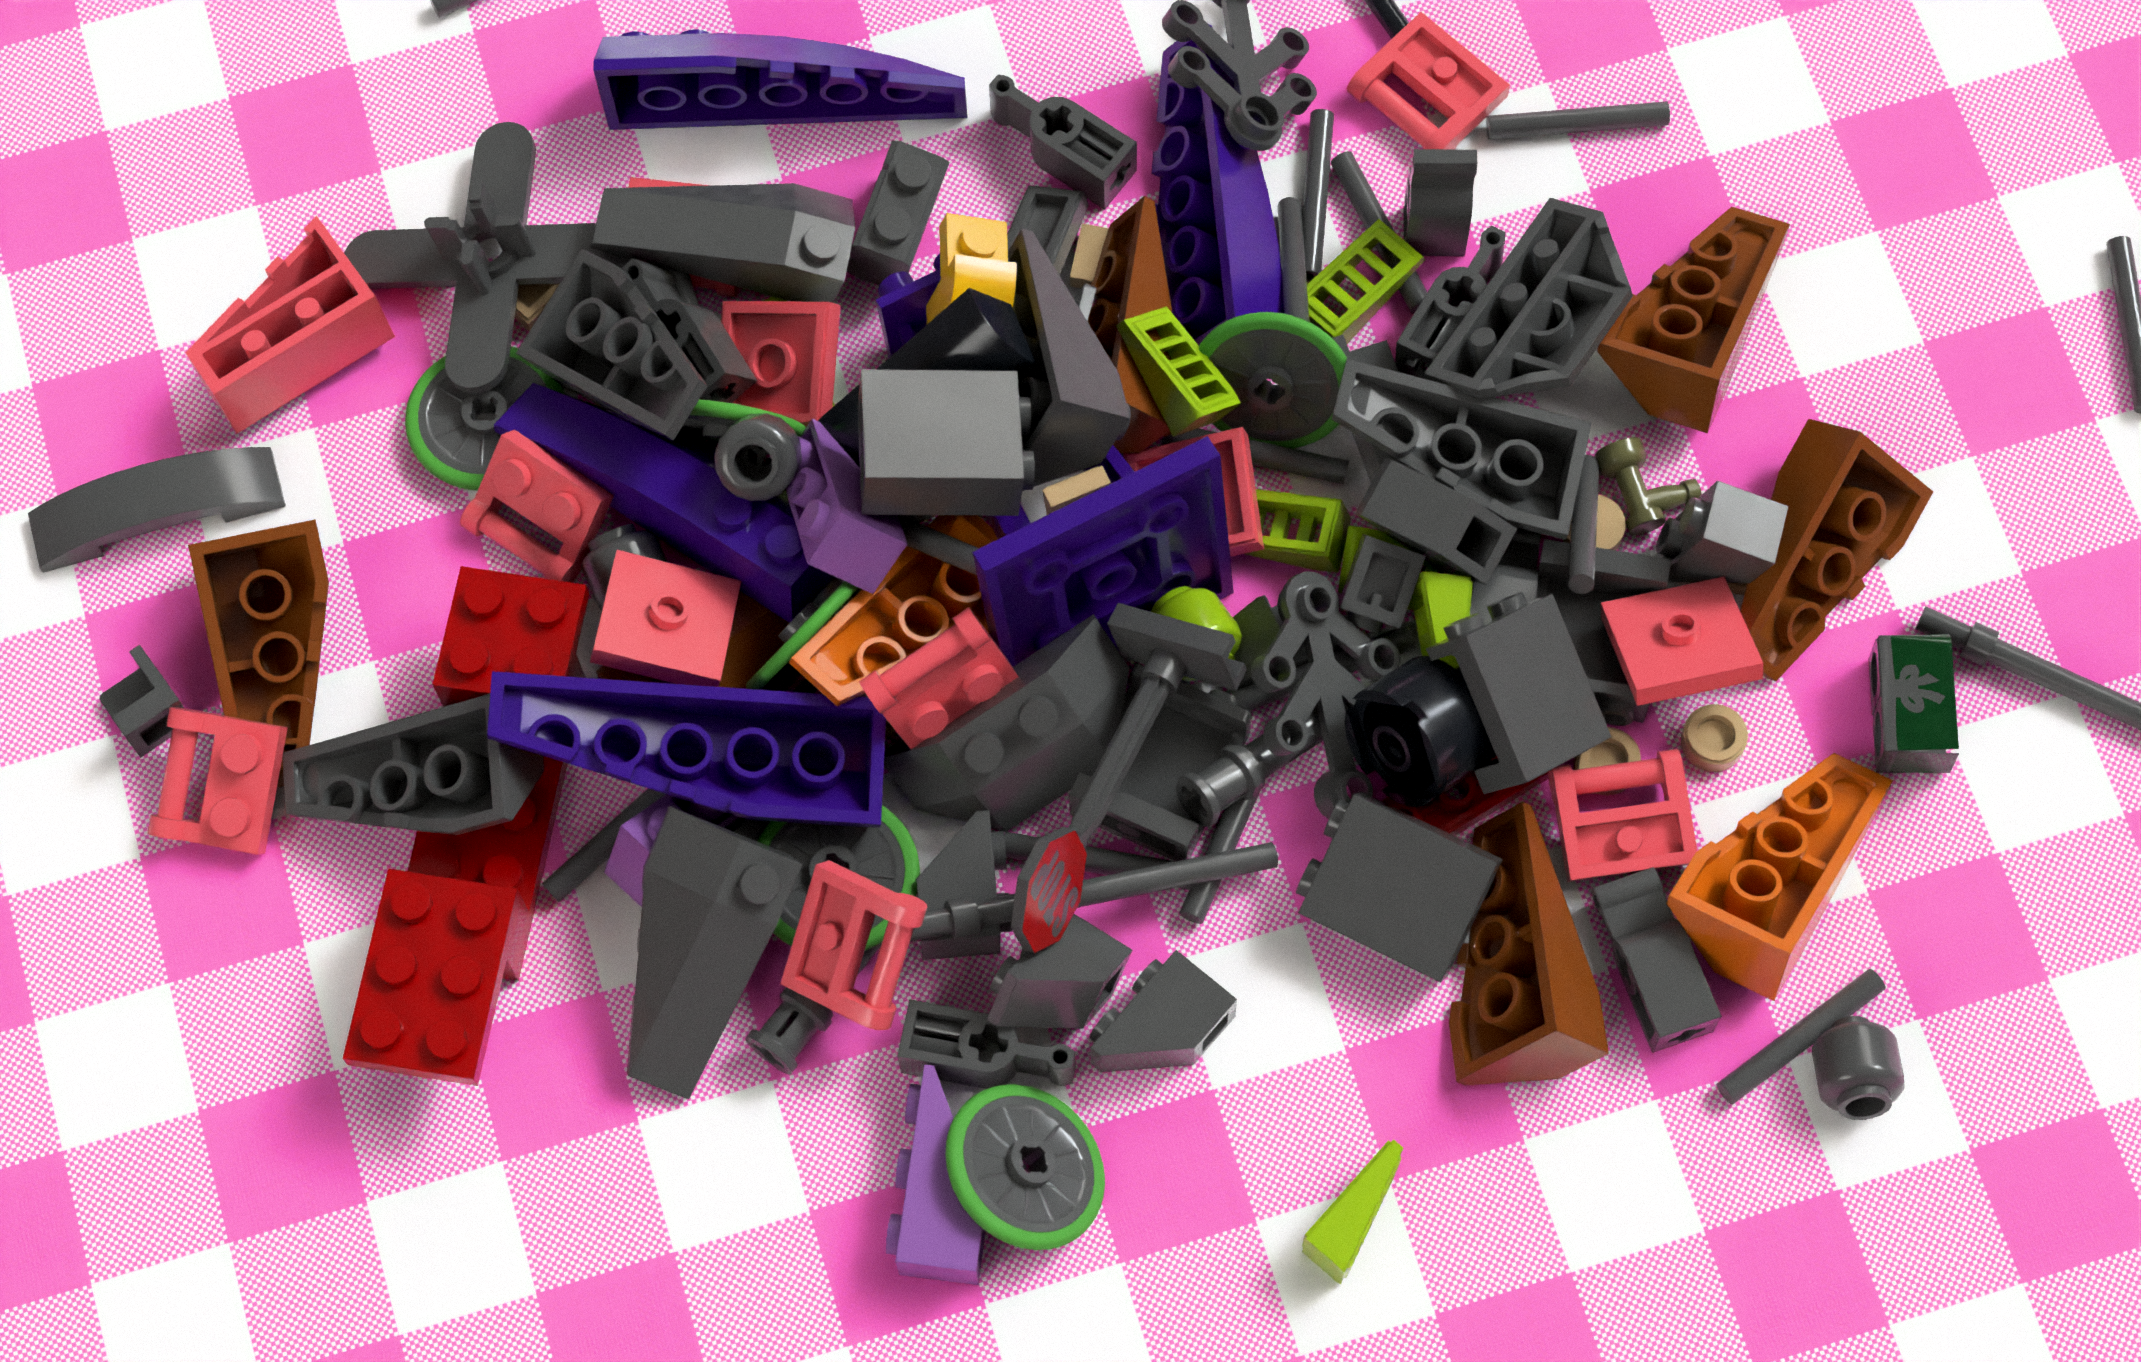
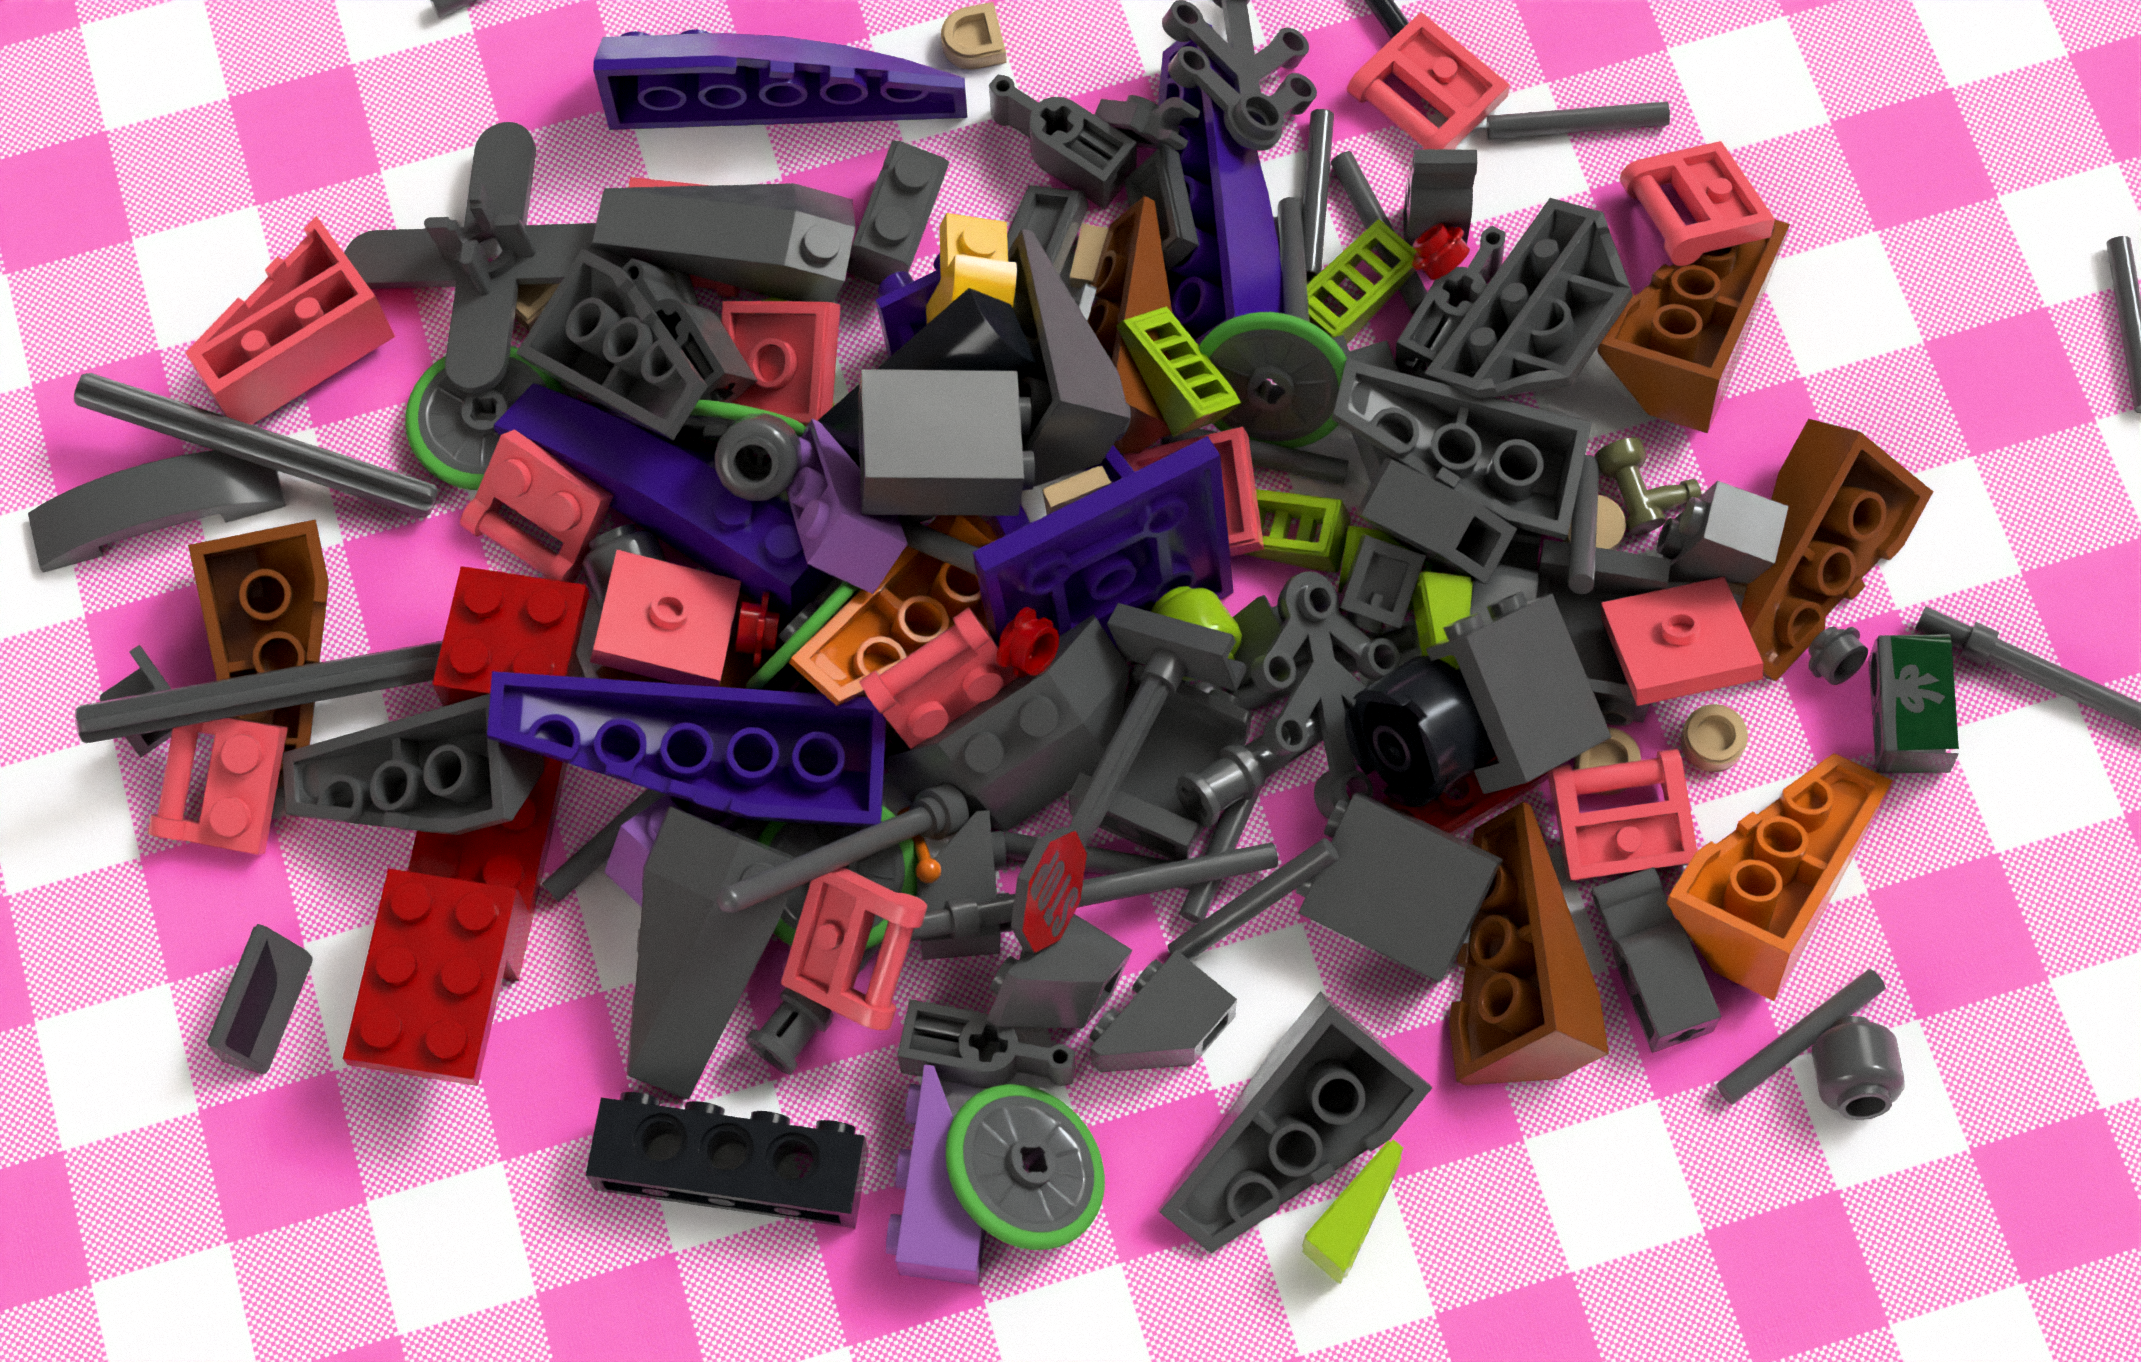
none -> dark grey axle [74,373,438,518]
none -> dark grey axle [75,640,443,744]
none -> dark grey slope [207,924,313,1074]
none -> black brick [585,1092,869,1229]
none -> dark grey piece [717,783,969,913]
none -> red plate [736,591,780,668]
none -> orange hinge [897,806,941,884]
none -> tan tile [941,2,1007,70]
none -> red plate [996,607,1059,678]
none -> dark grey plate [1094,95,1200,150]
none -> dark grey tile [1124,145,1199,274]
none -> dark grey wedge [1158,991,1432,1253]
none -> dark grey bar [1168,838,1339,961]
none -> red plate [1412,223,1470,280]
none -> coral plate [1620,141,1775,266]
none -> dark grey plate [1808,626,1868,685]

